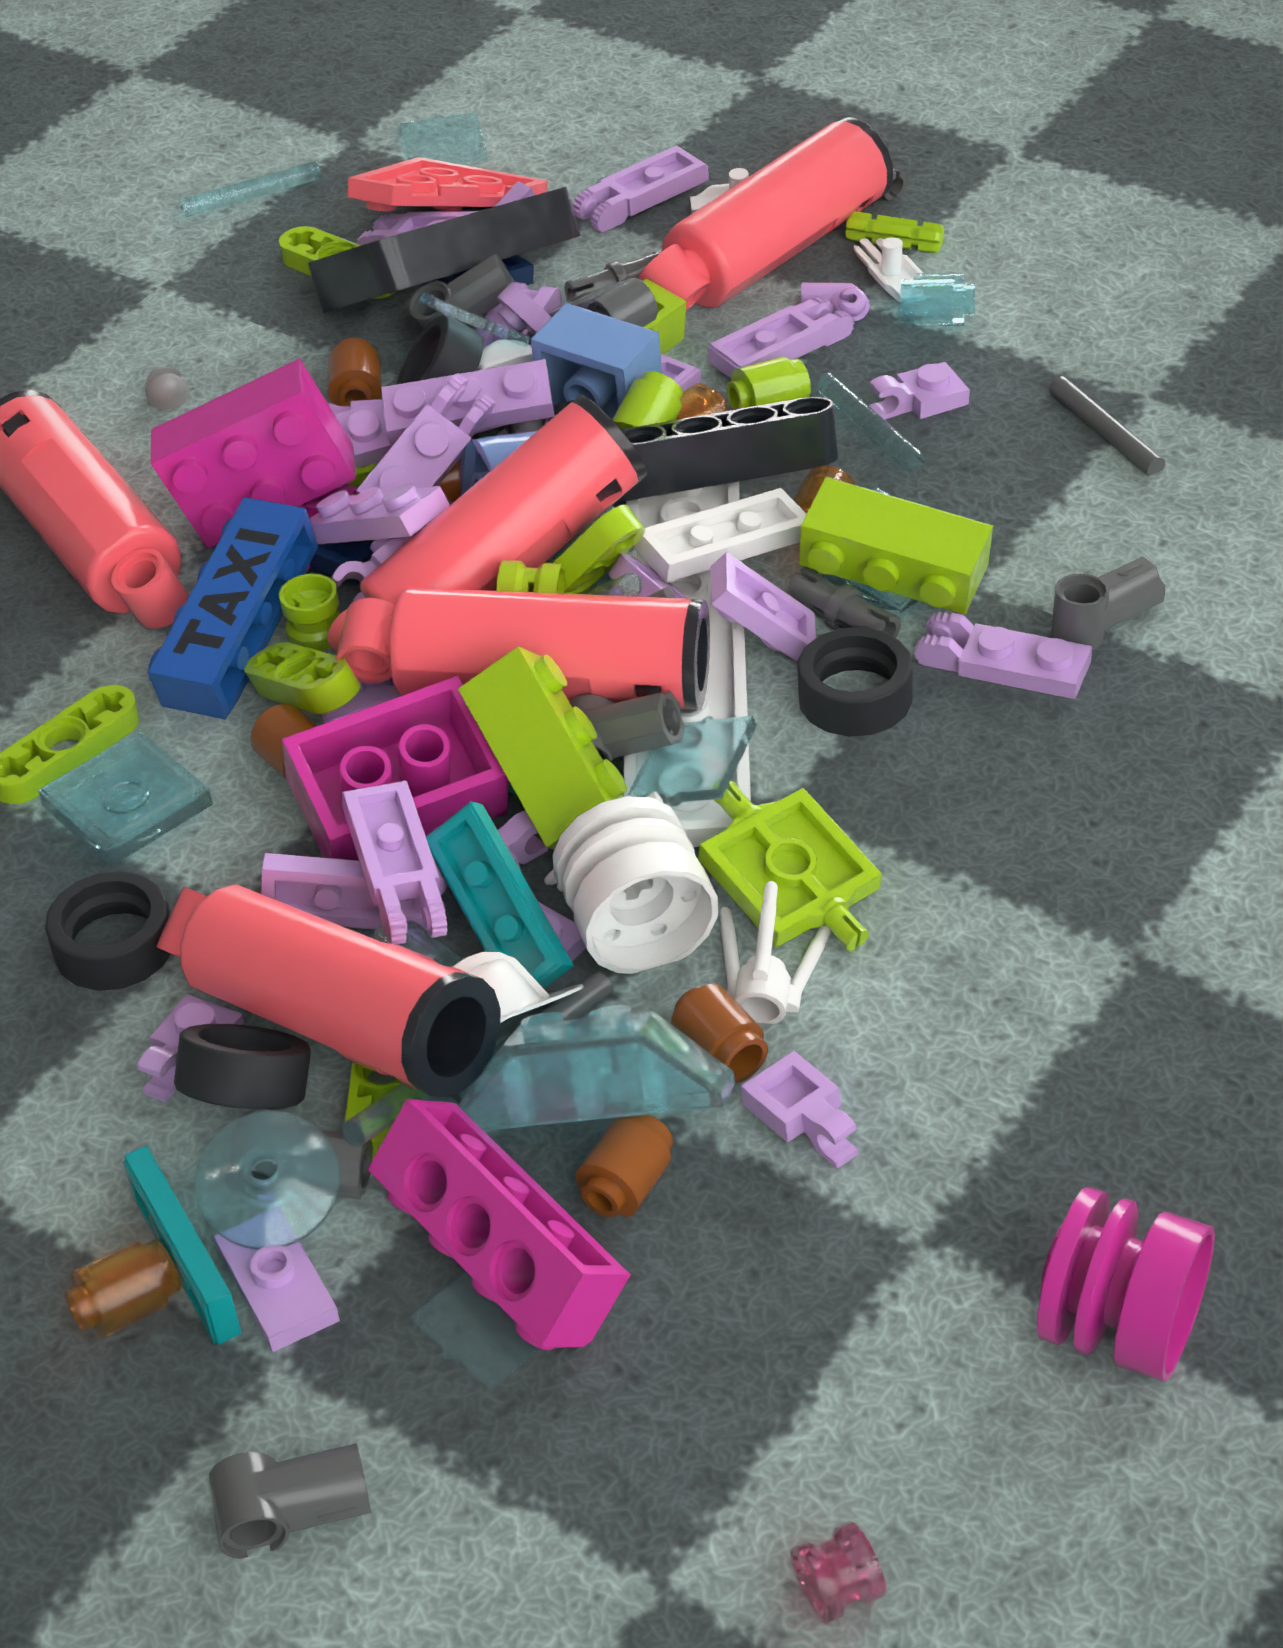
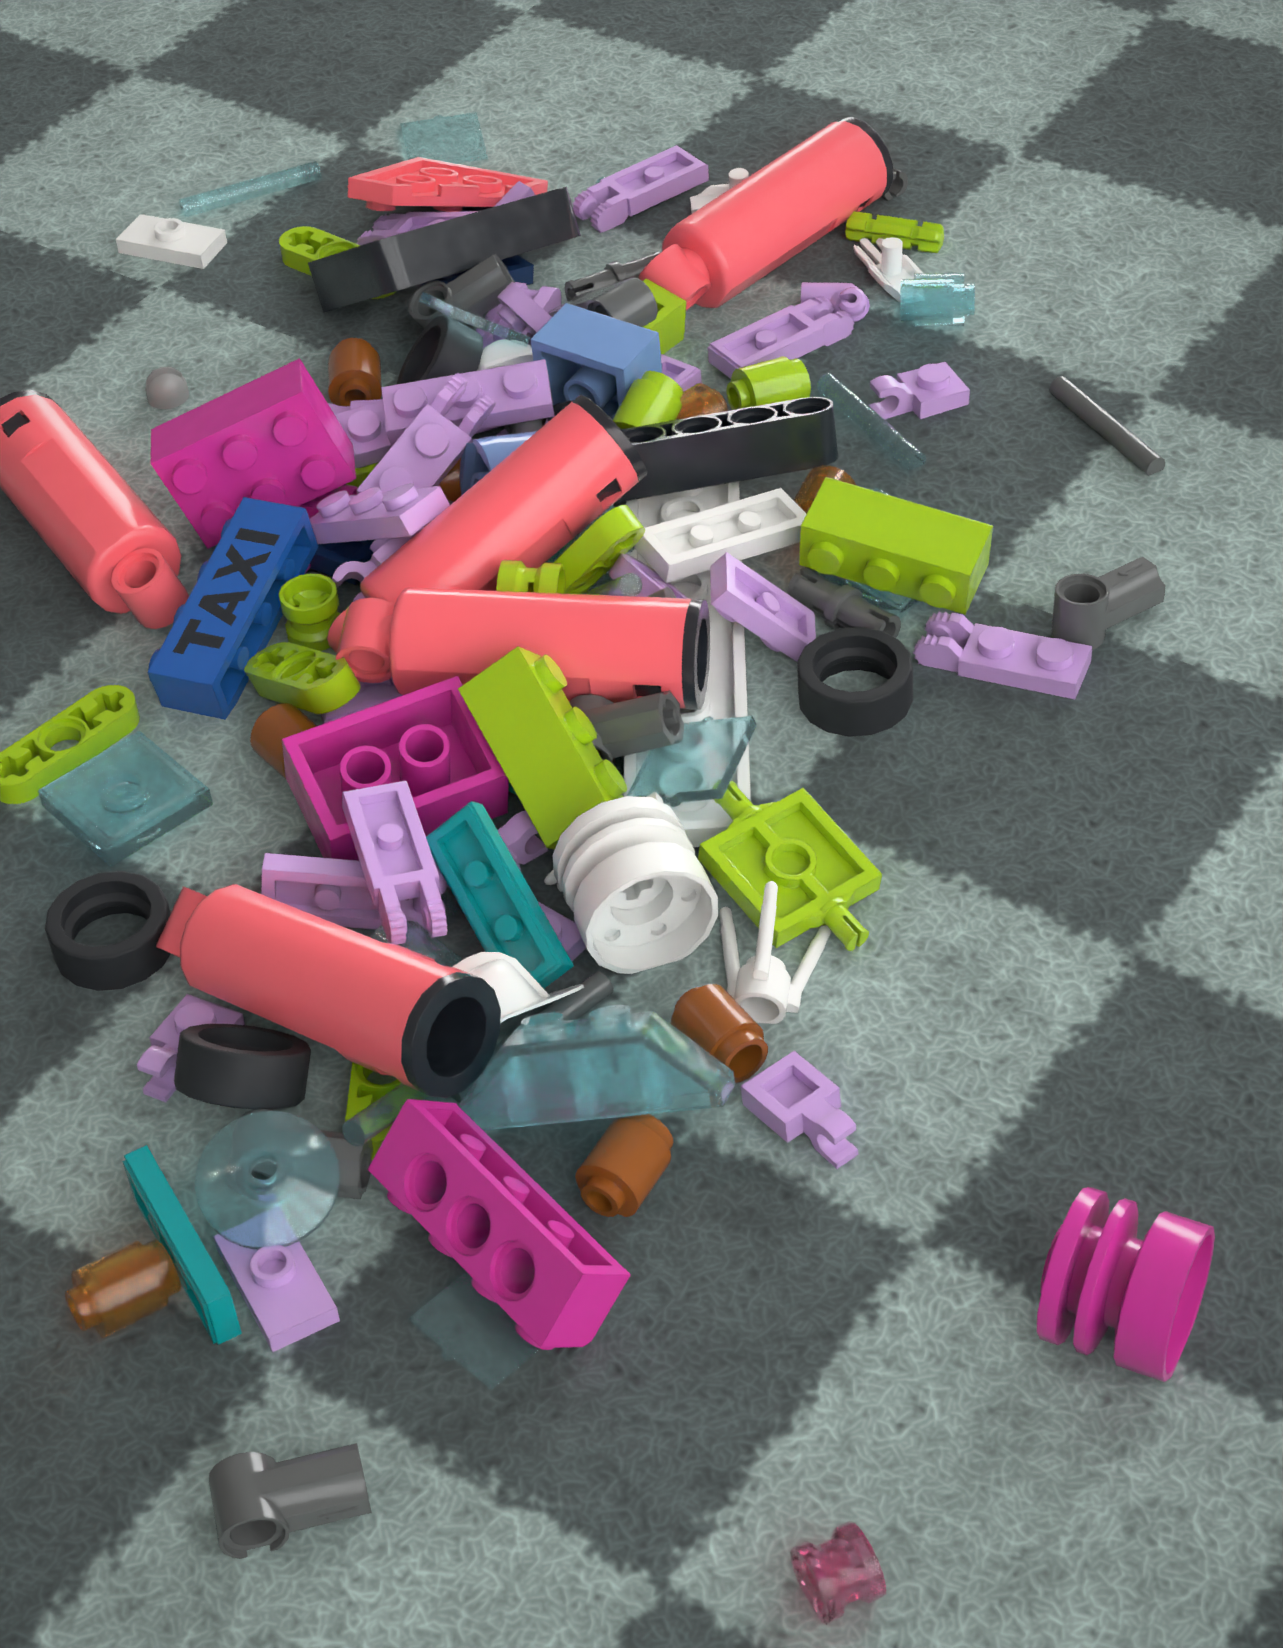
none -> white plate [116,214,227,269]

